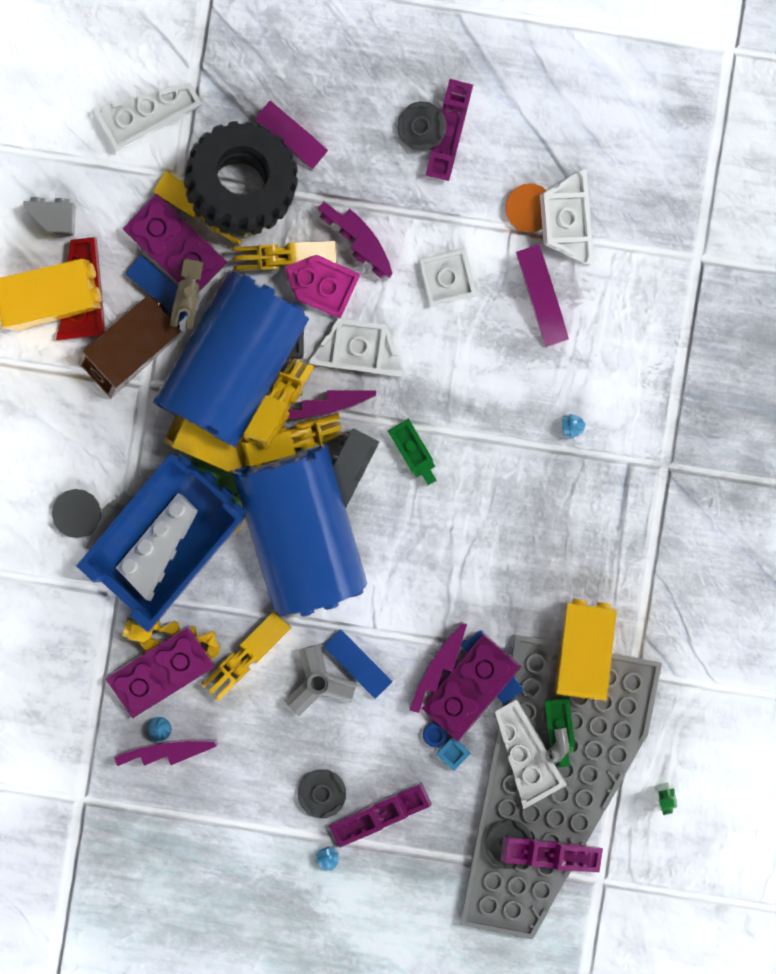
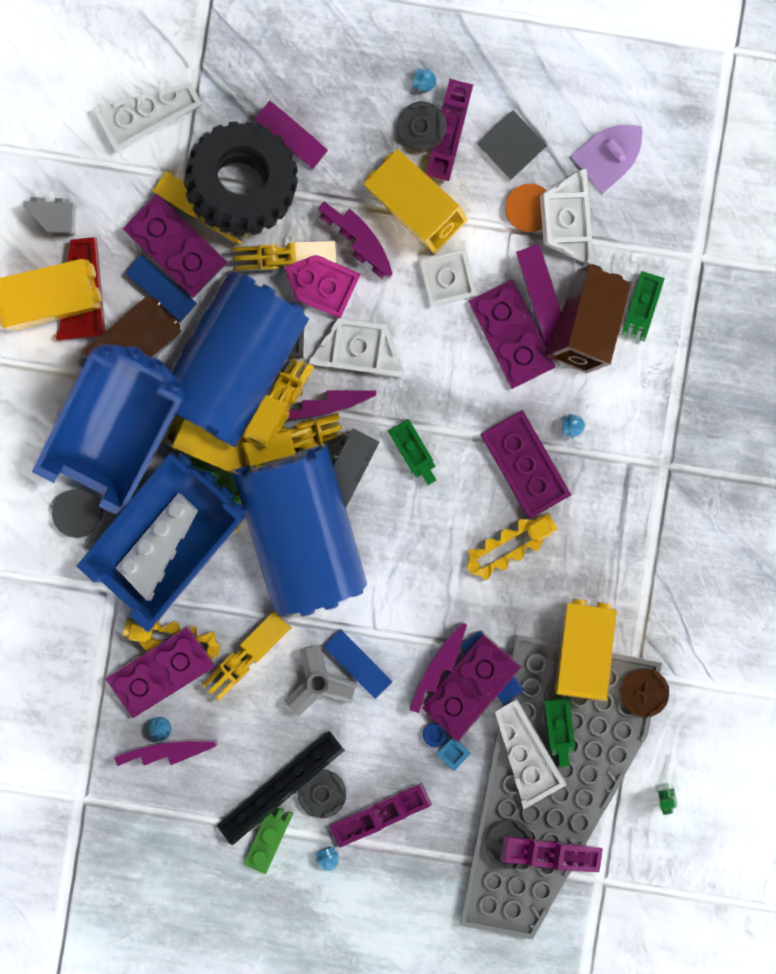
dark tan piece [170,259,203,330] -> none
light grey arm [546,728,570,763] -> none
none -> blue cylinder [32,345,183,516]
none -> black tile [216,731,345,846]
none -> bright green hinge [244,807,293,874]
none -> yellow slope [364,149,468,255]
none -> dark azure plate [412,68,437,92]
none -> yellow sword [467,513,558,581]
none -> magenta piece [468,279,556,389]
none -> dark grey tile [477,110,547,180]
none -> magenta piece [480,410,572,519]
none -> reddish brown slope [545,264,631,373]
none -> lavender shield [571,125,642,194]
none -> reddish brown tile [620,668,670,717]
none -> green hinge [621,271,665,342]

